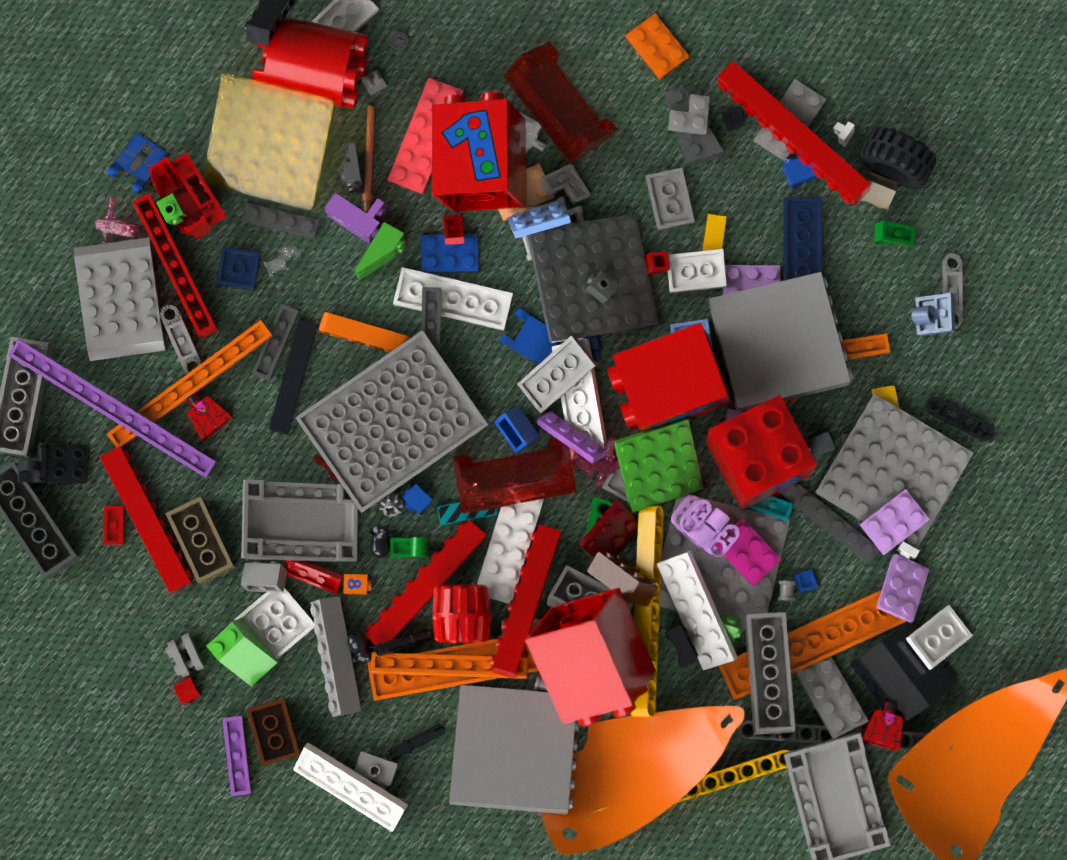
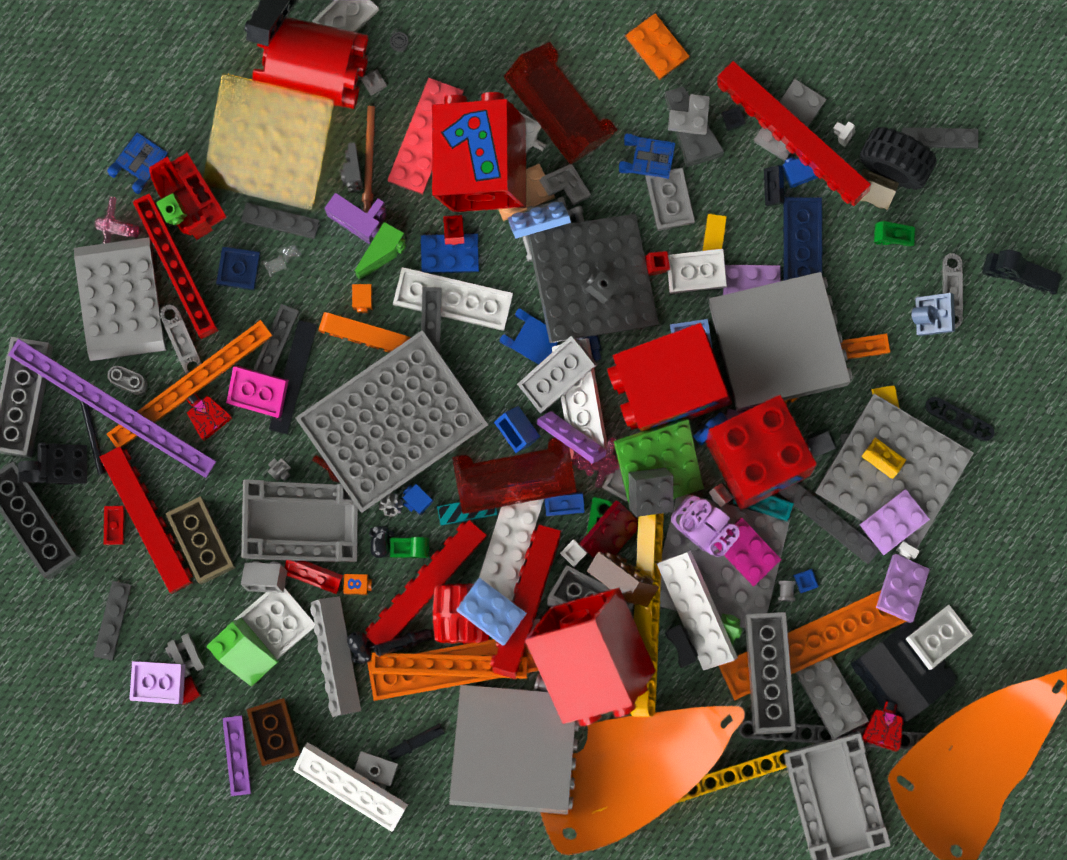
none -> black bar [80,401,105,475]
none -> dark grey plate [93,581,132,661]
none -> light grey brick [108,366,148,395]
none -> lavender plate [130,661,185,704]
none -> dark pink plate [226,366,289,418]
none -> light grey gear [267,458,291,482]
none -> orange brick [352,284,373,313]
none -> light blue plate [456,578,526,646]
none -> blue plate [544,492,585,516]
none -> white tile [560,539,587,567]
none -> blue flag [619,134,675,179]
none -> dark grey brick [628,468,674,517]
none -> blue plate [693,412,729,446]
none -> plate [709,483,734,507]
none -> black plate [764,165,785,206]
none -> yellow slope [862,437,906,479]
none -> dark grey plate [902,127,978,149]
none -> black beam [982,250,1062,294]

